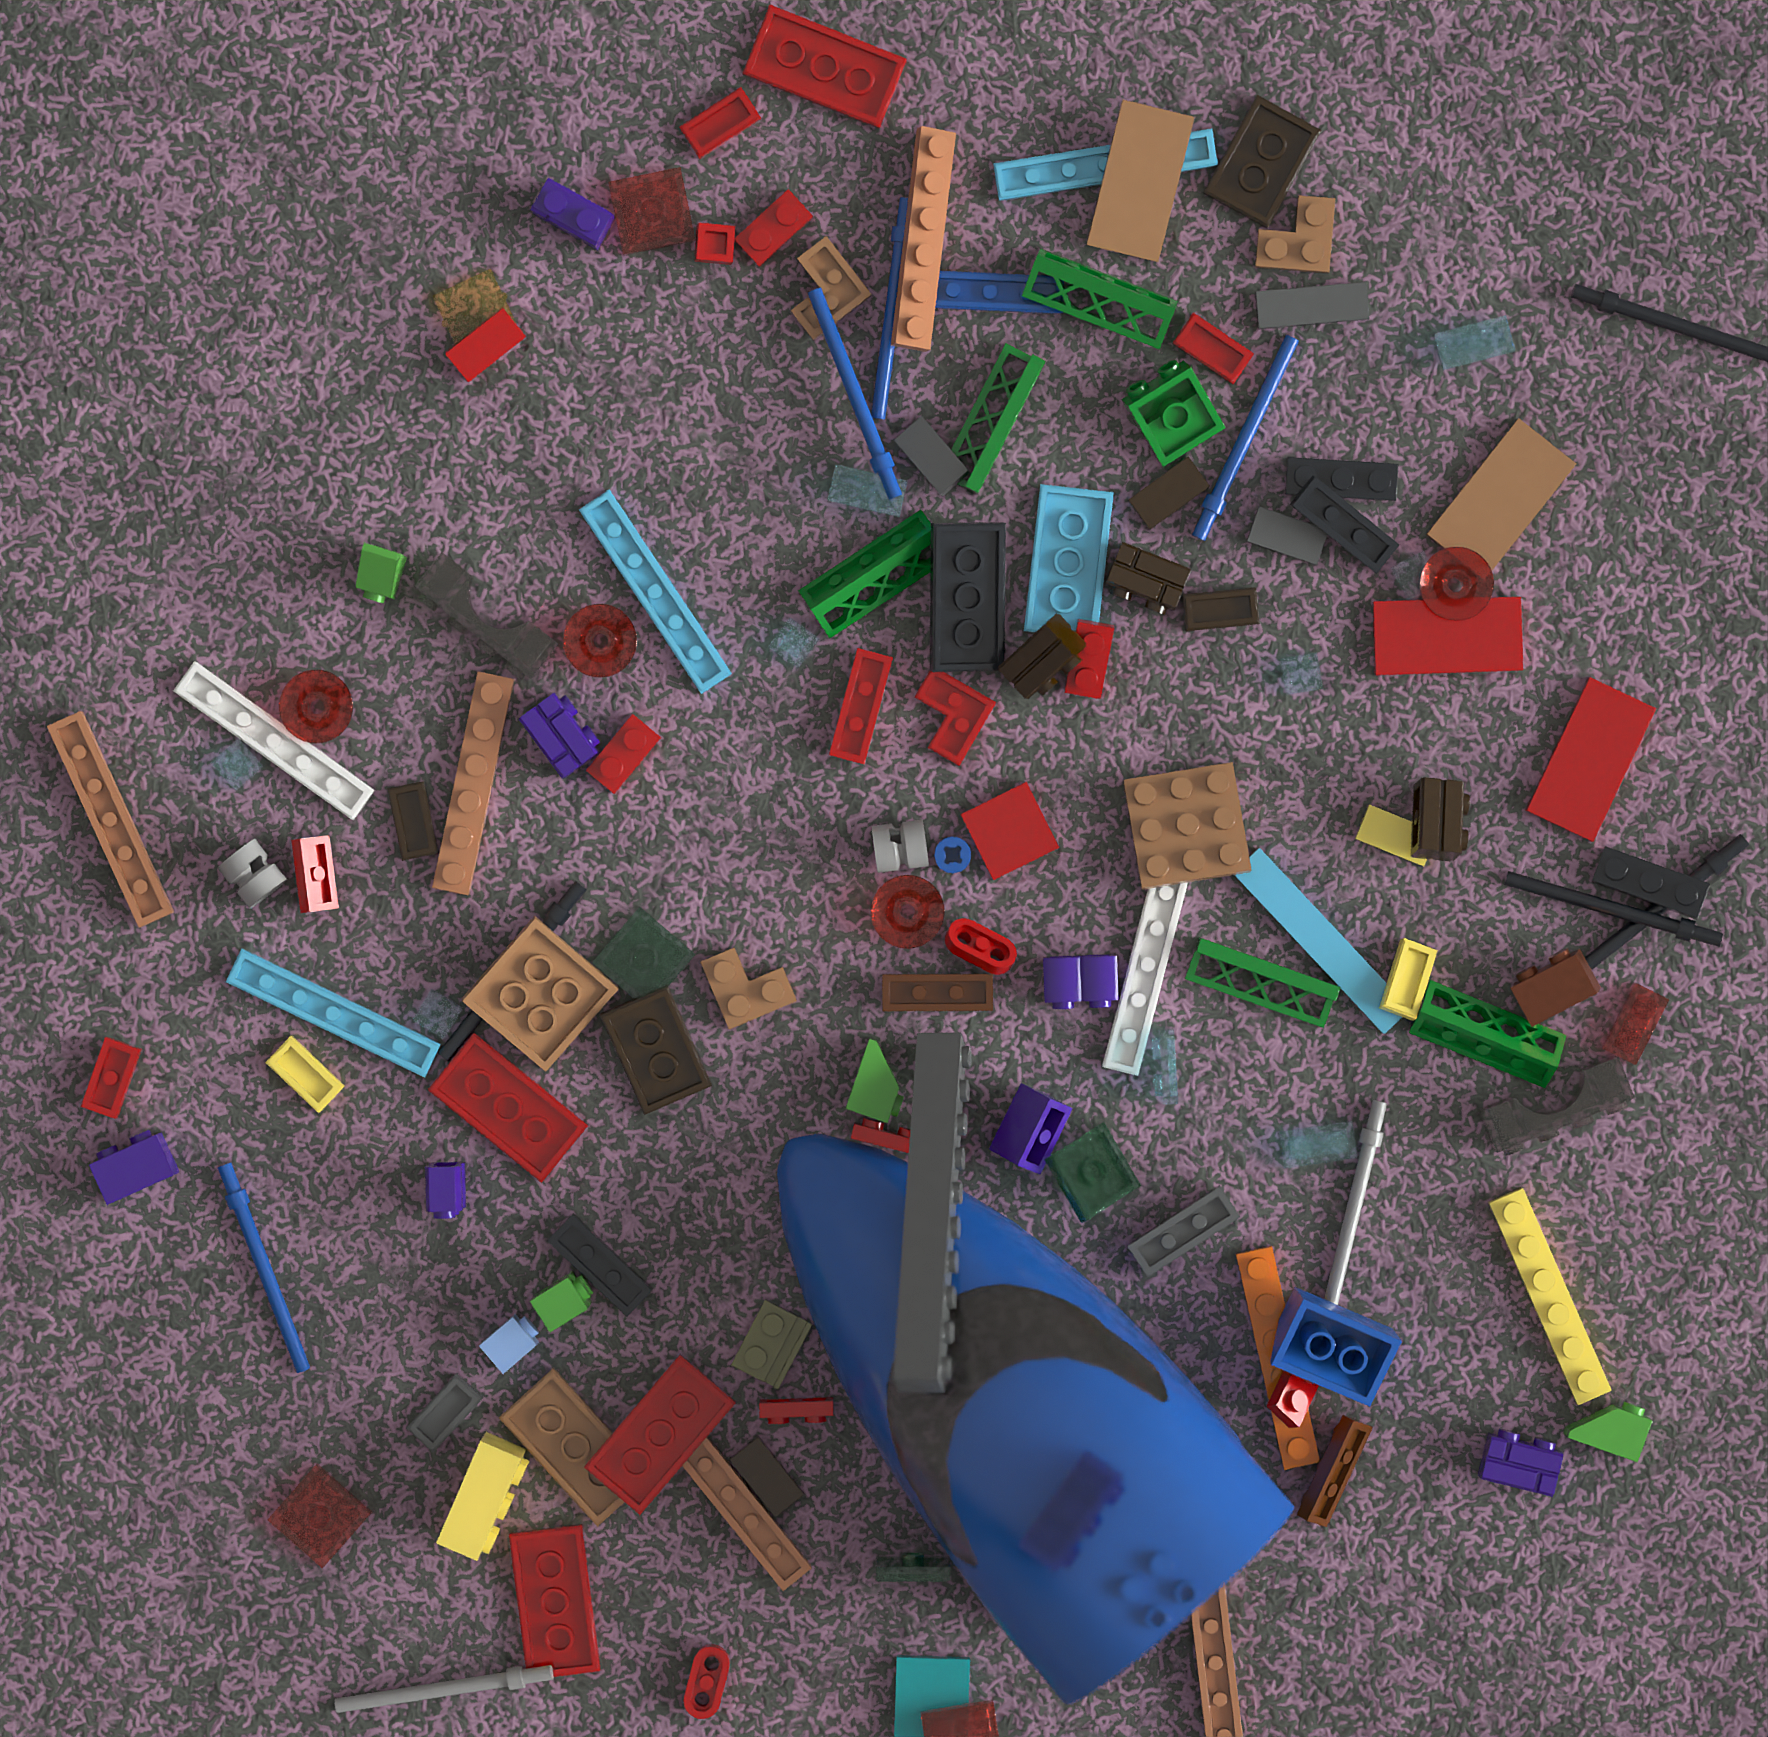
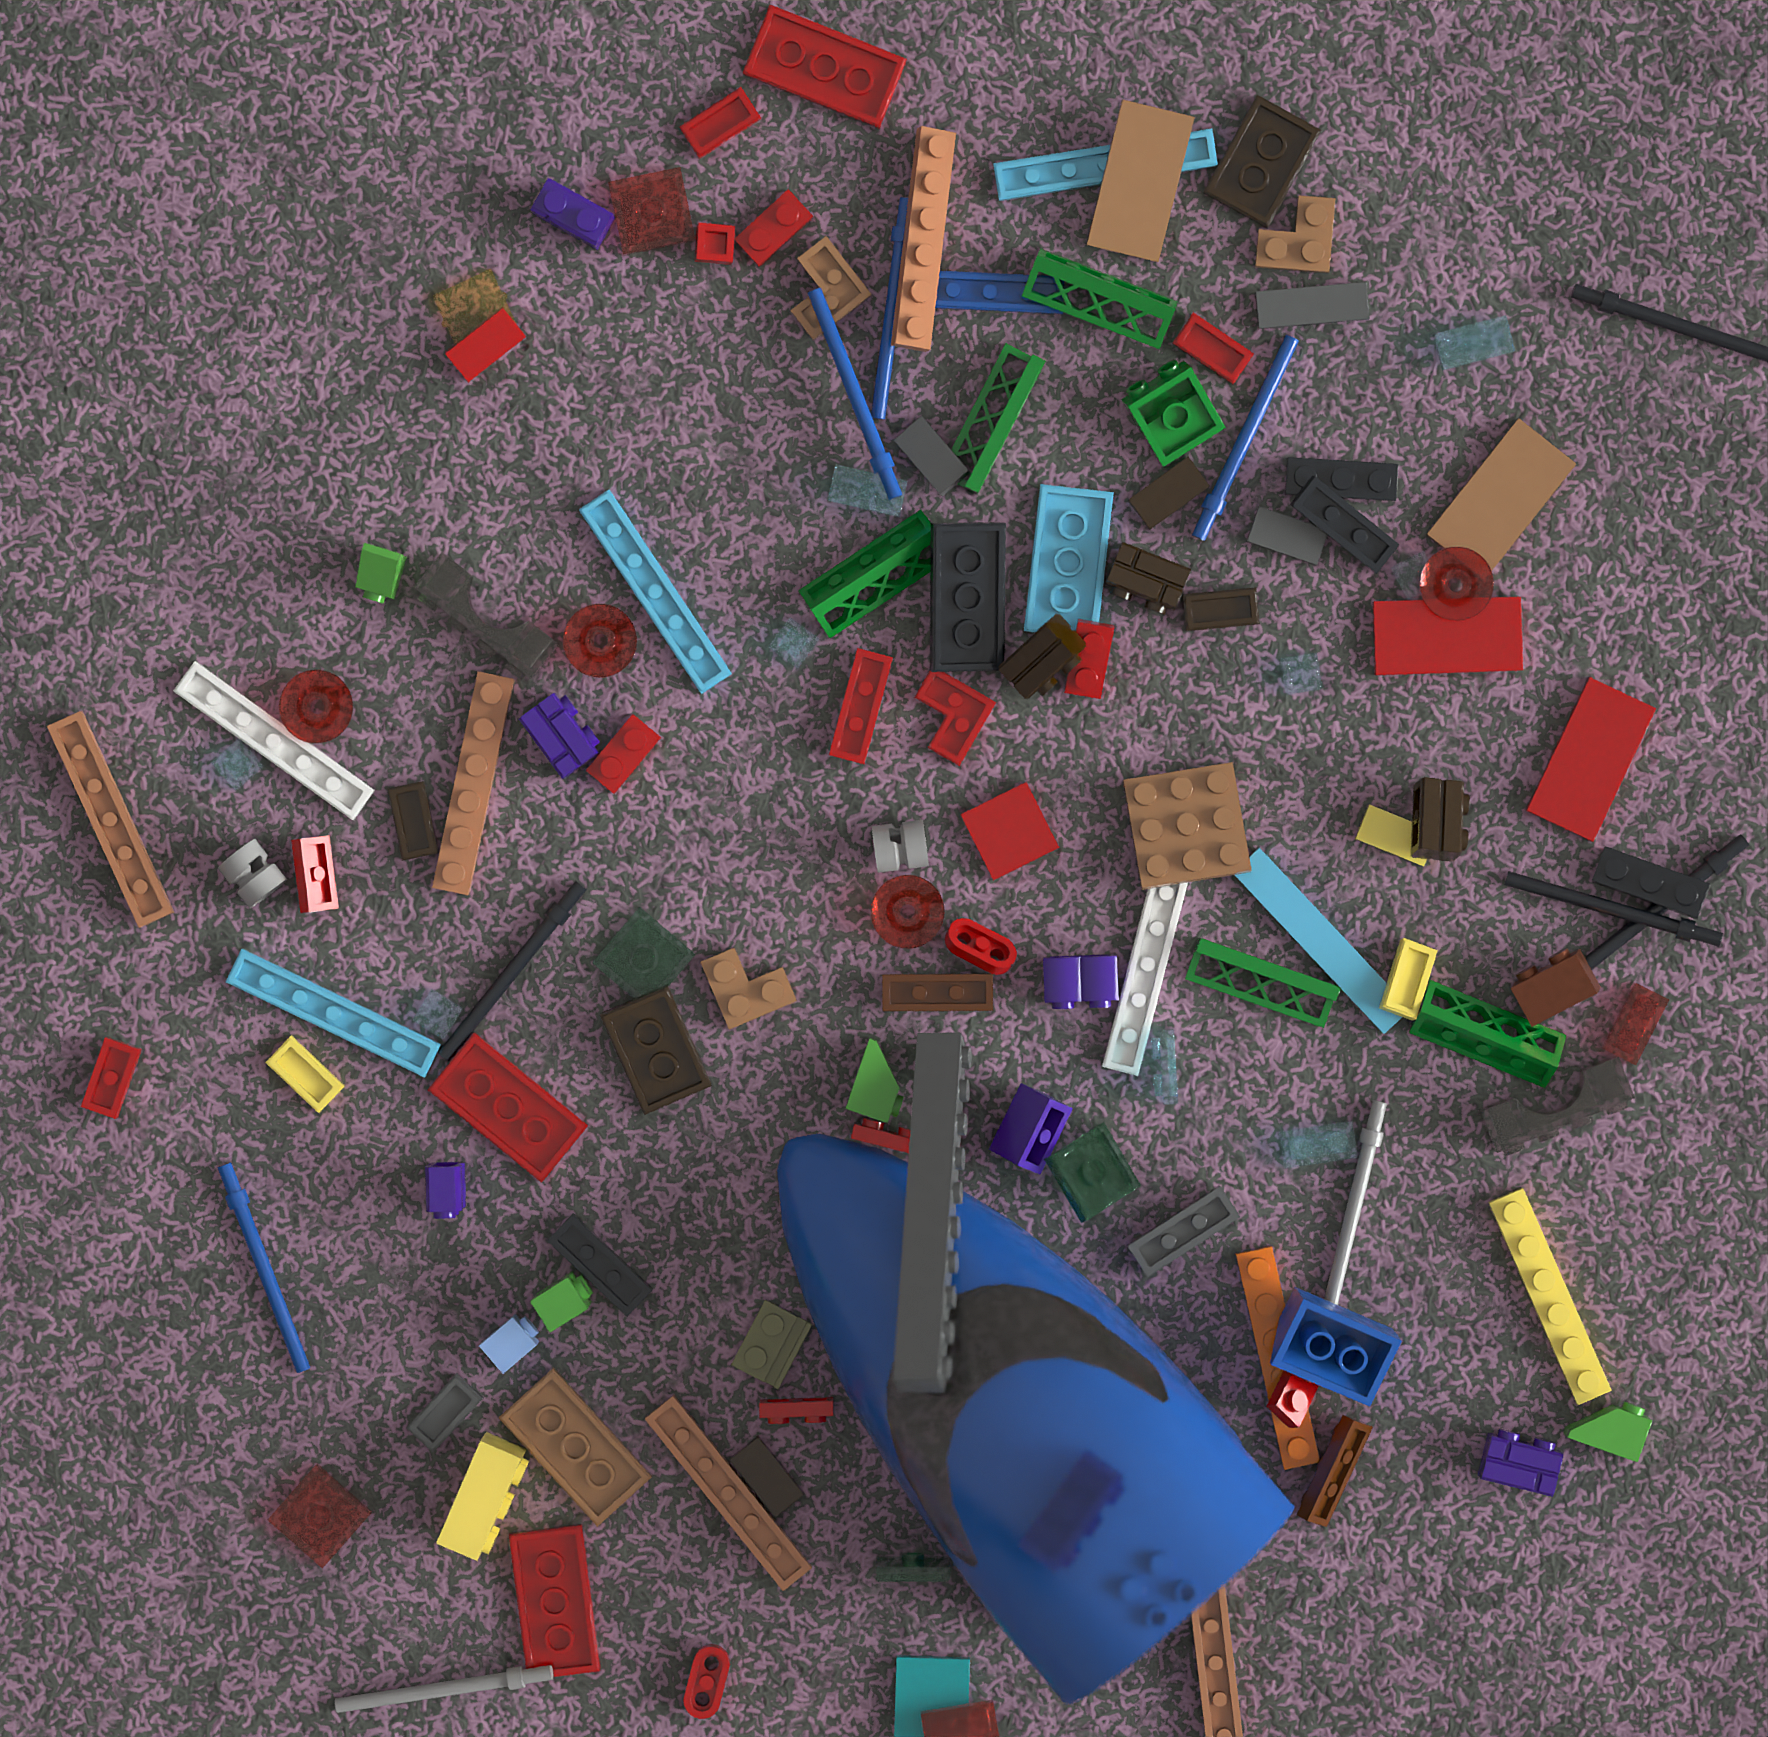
dark purple brick [89,1130,180,1205] -> none
medium nougat plate [462,916,619,1072] -> none
red tile [584,1354,736,1515] -> none
blue wheel [934,836,971,873] -> none

